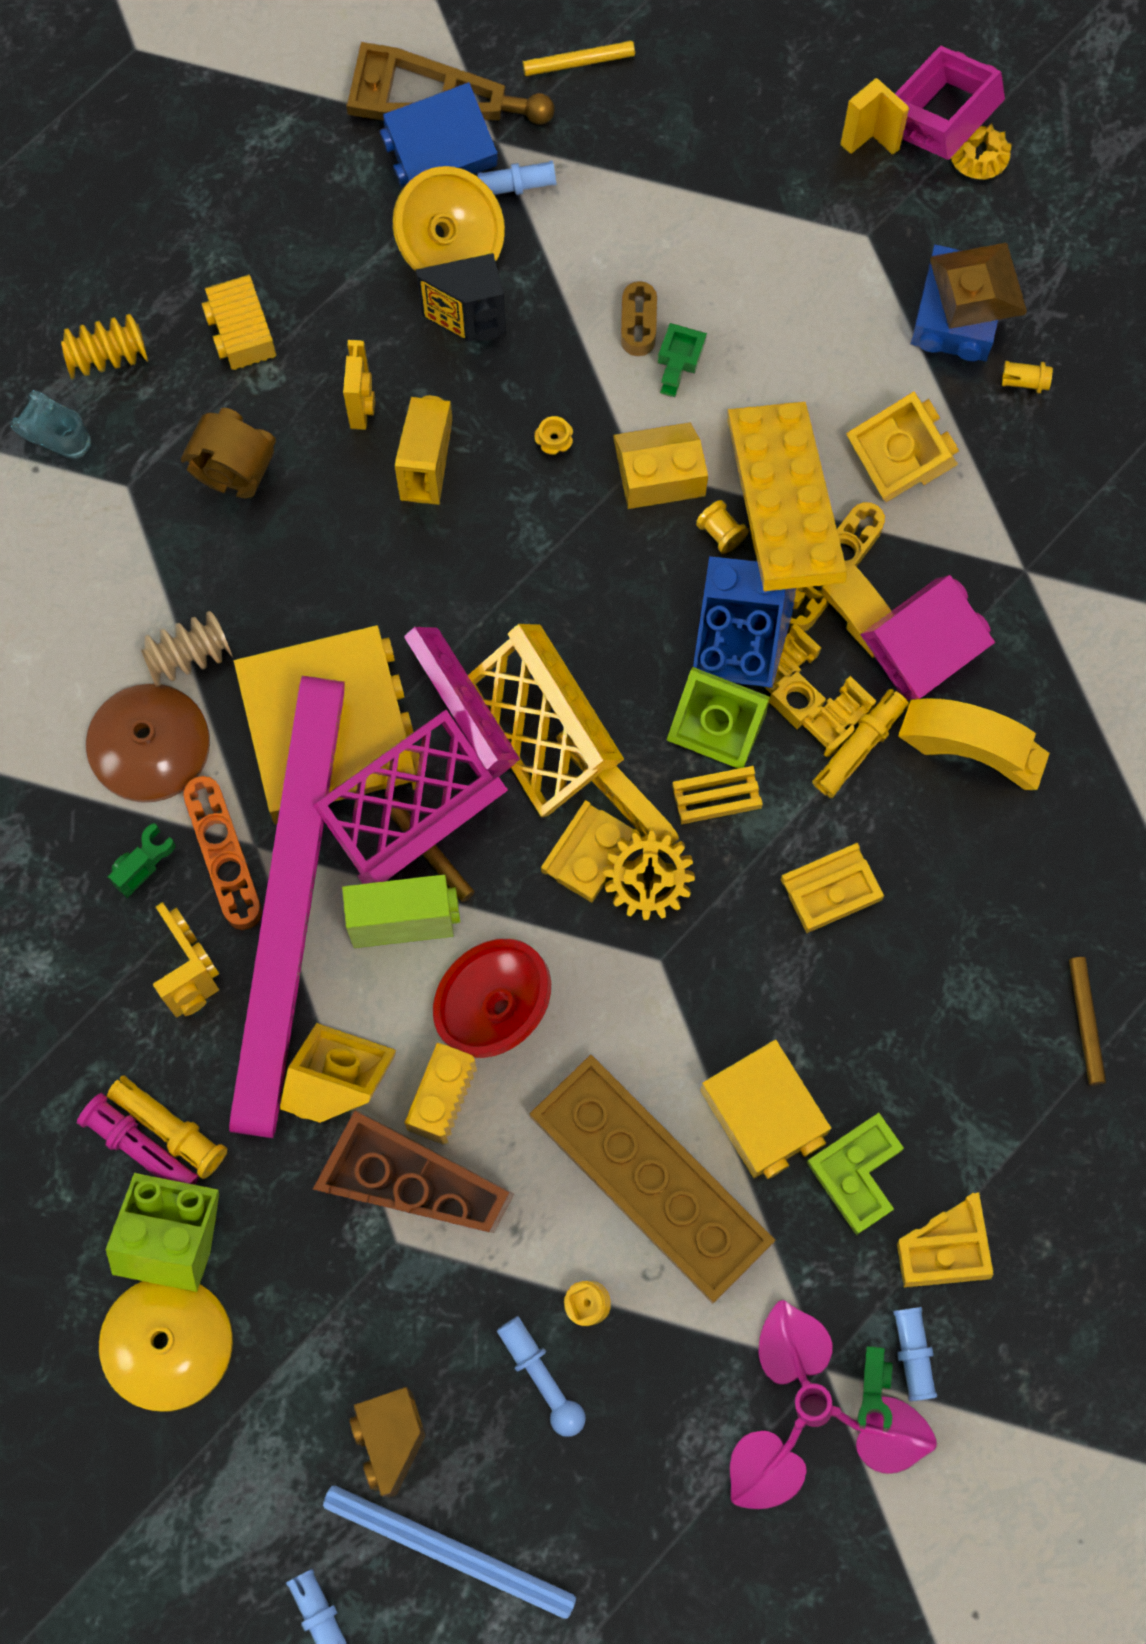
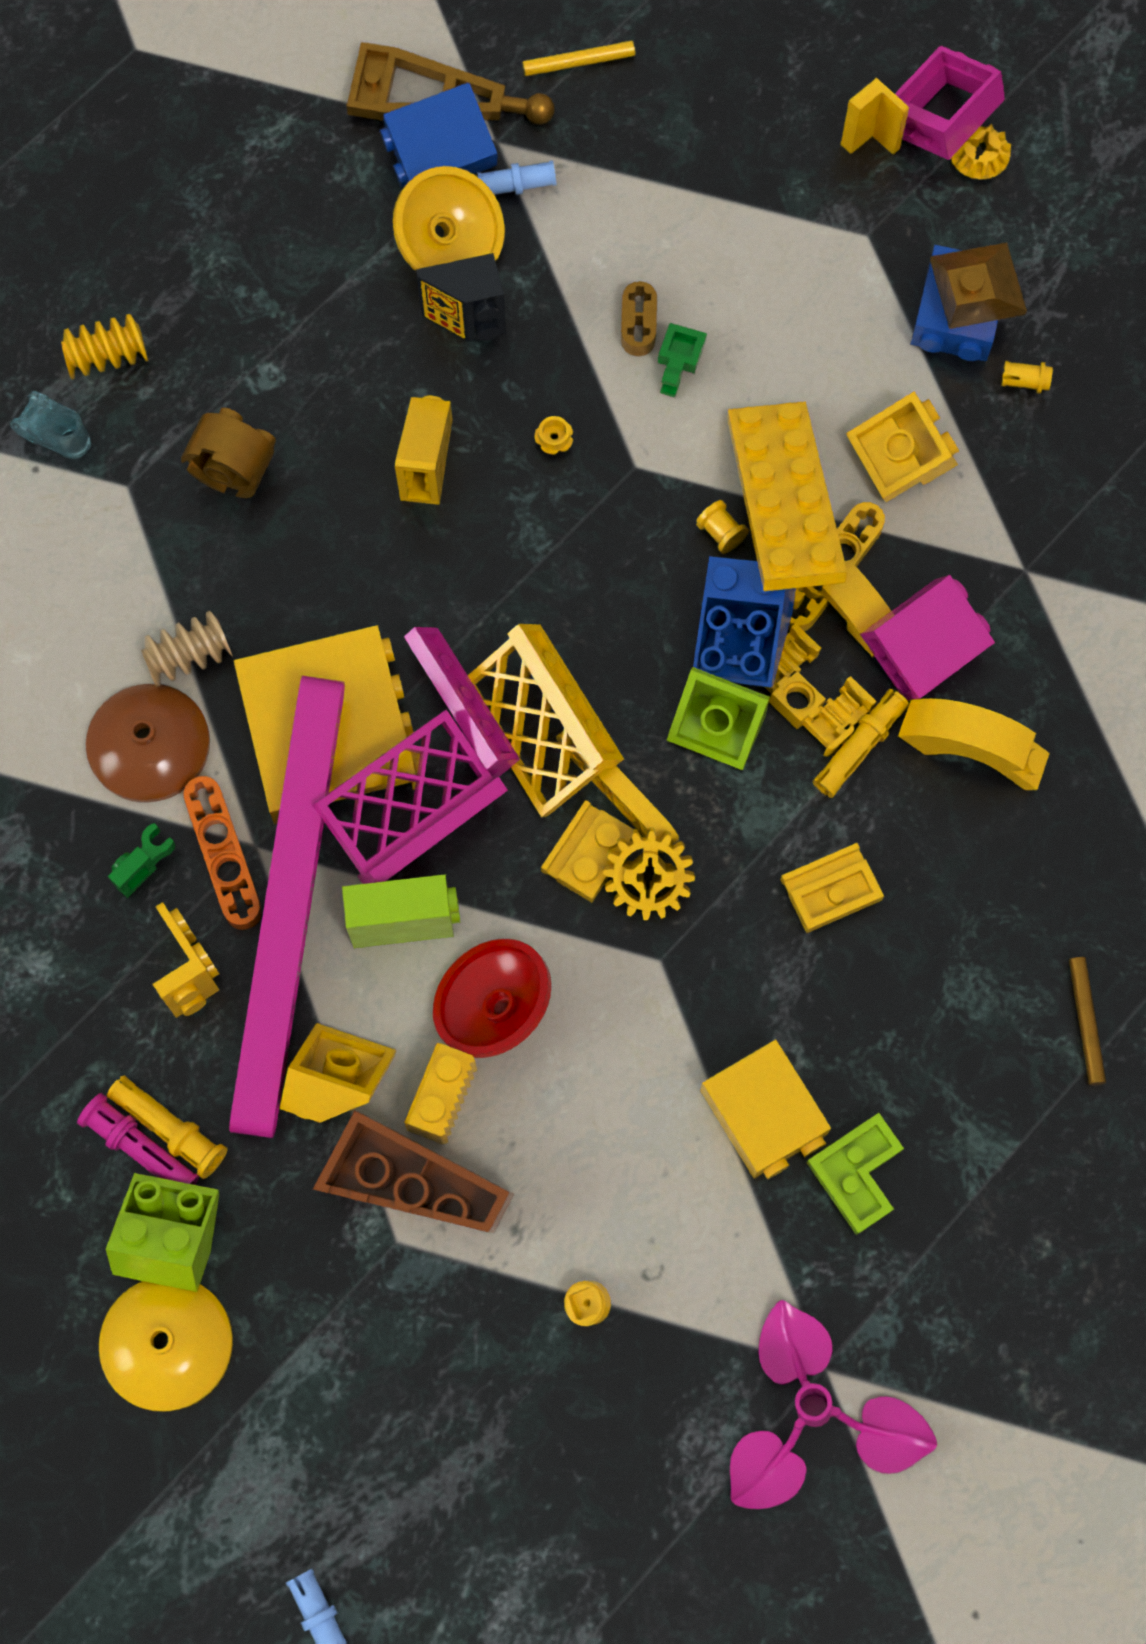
yellow brick [201,274,276,370] -> none
light blue axle [323,1486,576,1619] -> none
yellow plate [343,340,375,430] -> none
pearl gold slope [349,1387,426,1497] -> none
pearl gold bar [390,798,475,902] -> none
light blue pin [496,1316,586,1437] -> none
pearl gold plate [529,1054,776,1304] -> none
yellow slope [613,422,708,509] -> none
yellow tile [672,766,763,825] -> none
green plate [857,1346,893,1432] -> none
light blue pin [893,1307,937,1401] -> none
yellow wing [897,1193,993,1288] -> none

